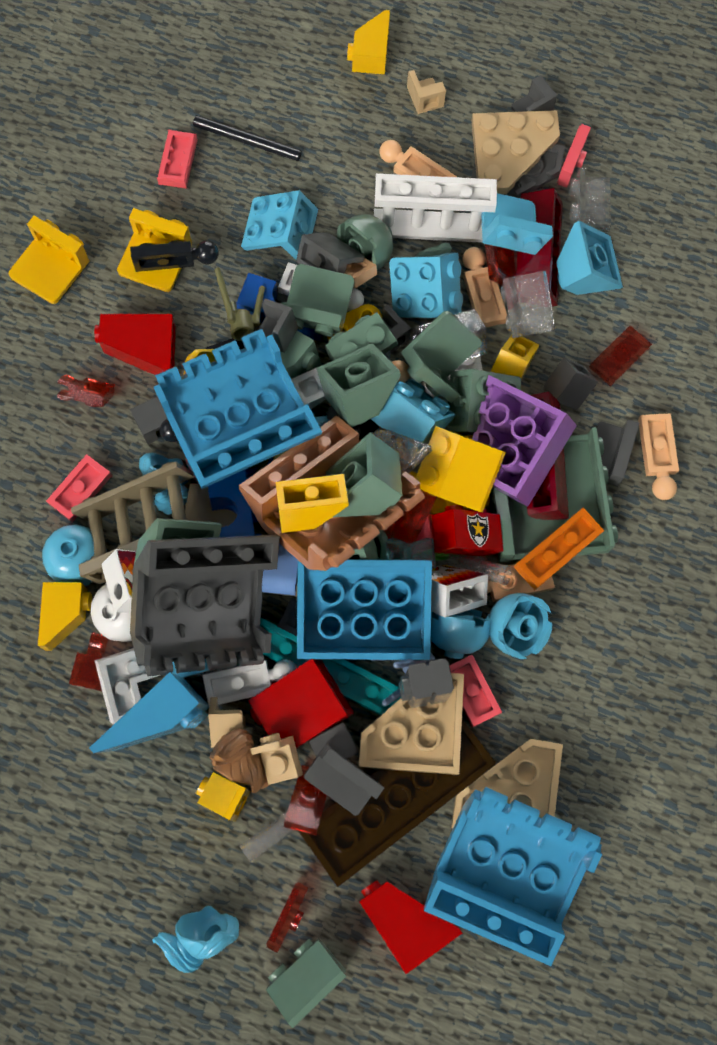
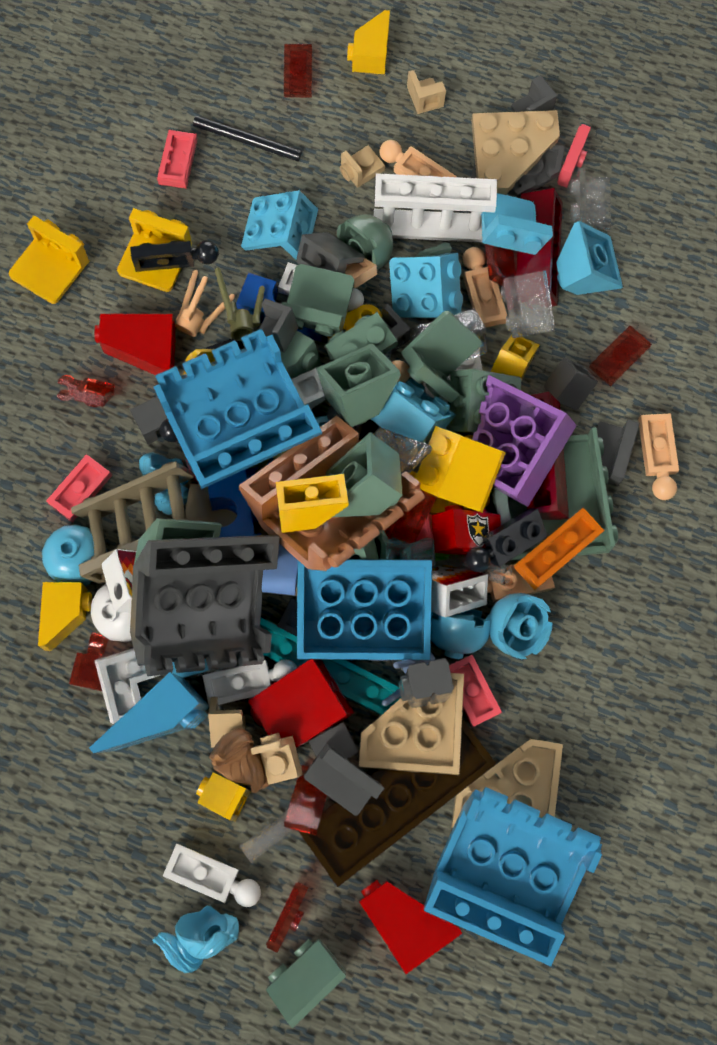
none -> white plate [163,844,261,907]
none -> light nougat plant [175,270,235,337]
none -> clear red plate [284,44,312,98]
none -> tan bracket [340,145,385,188]
none -> black plate [465,508,548,572]

